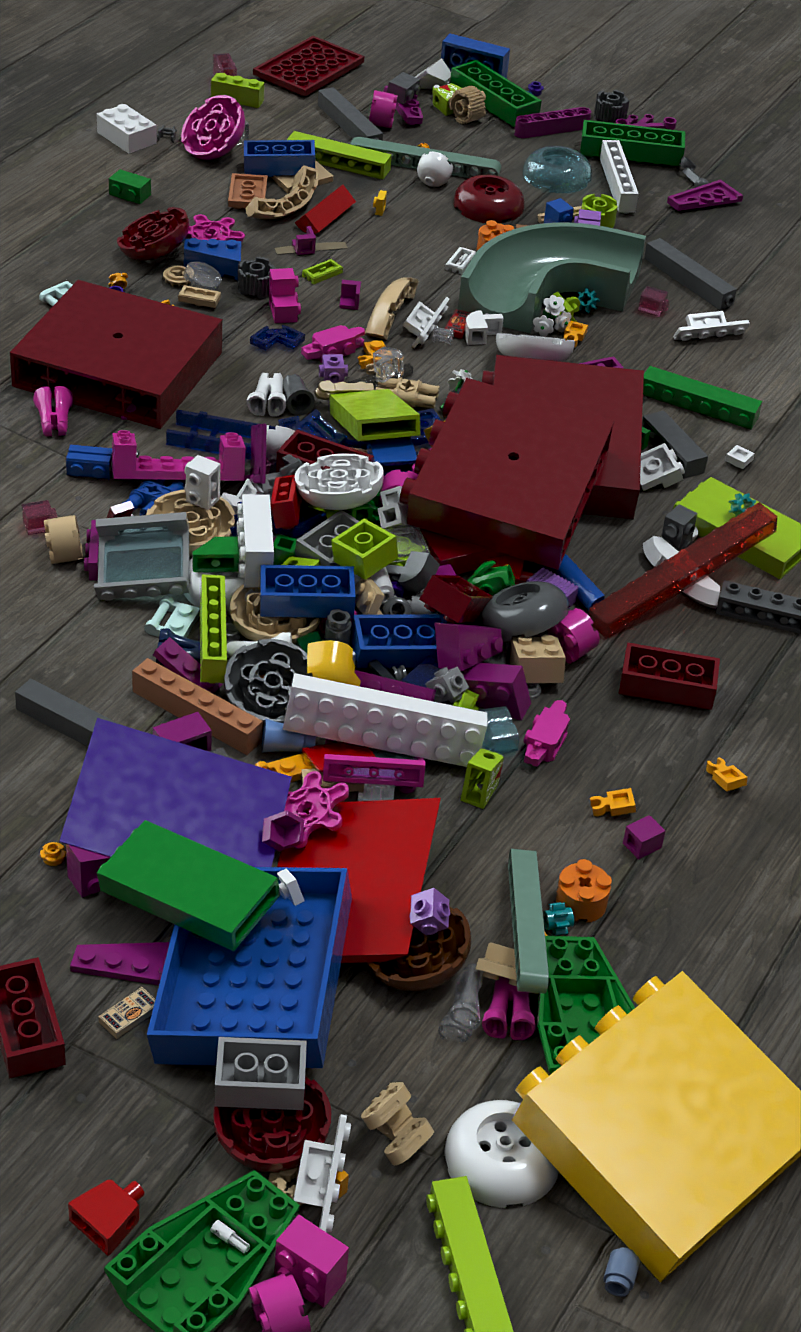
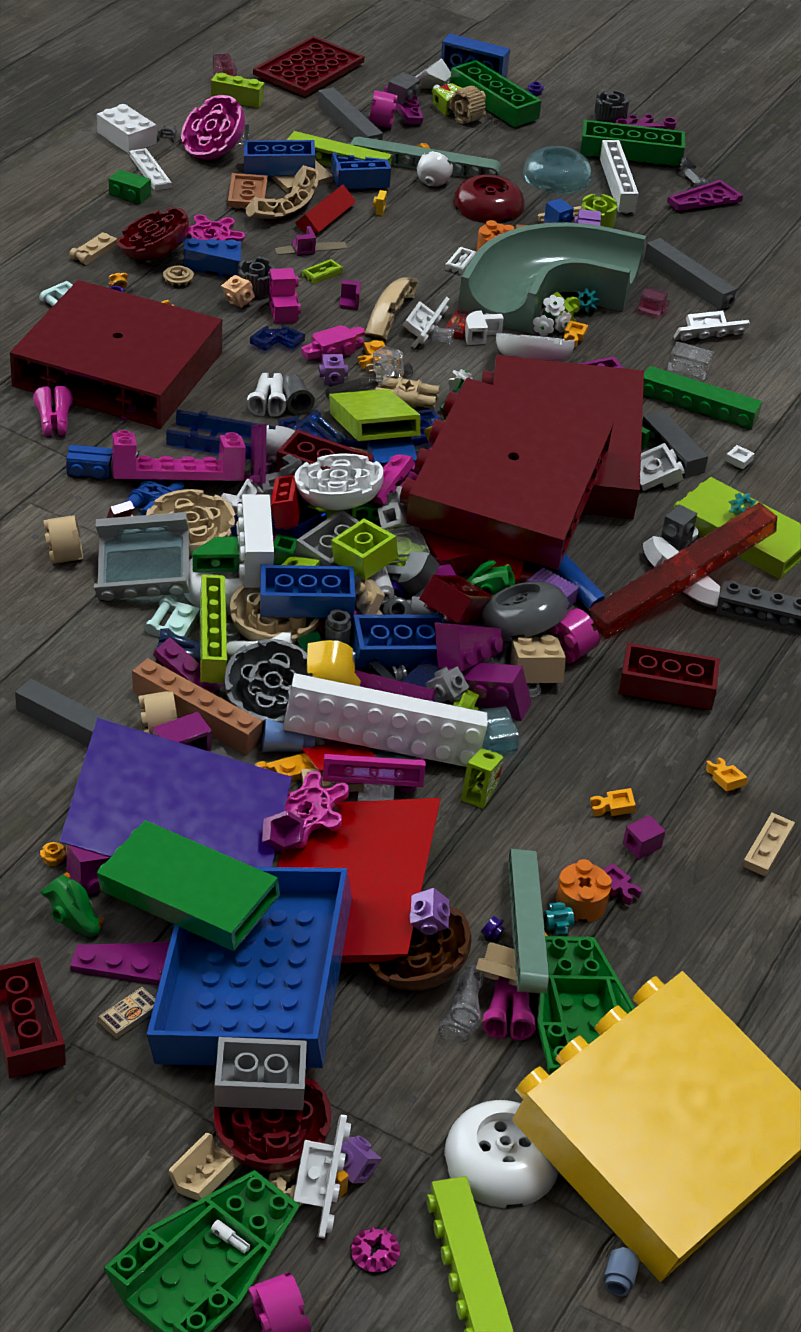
clear pink brick [22,500,57,535] -> none
red torso [68,1180,145,1256] -> none
magenta plate [84,520,99,580] -> none
tan plate [178,285,221,308] -> none
clear tile [183,261,222,290] -> none
white brick [184,455,221,510] -> none
dark pink brick [274,1215,349,1308] -> none
white plate [277,868,304,906] -> none
tan hinge [314,380,374,400] -> none
tan piece [361,1082,434,1166] -> none
magenta beam [514,107,591,138] -> none
dark pink hinge [523,700,570,767] -> none
none -> green animal [40,872,105,938]
none -> tan plate [69,232,117,265]
none -> white tile [130,148,172,191]
none -> tan brick [139,691,177,734]
none -> tan bracket [169,1133,240,1201]
none -> light nougat brick [221,275,255,308]
none -> blue wedge [331,153,391,190]
none -> medium lavender brick [340,1135,382,1183]
none -> dark pink gear [351,1226,400,1272]
none -> dark pink wing [369,454,415,505]
none -> dark purple plate [481,916,505,940]
none -> magenta plate [603,863,642,905]
none -> clear brick [667,342,714,380]
none -> tan plate [742,813,795,877]

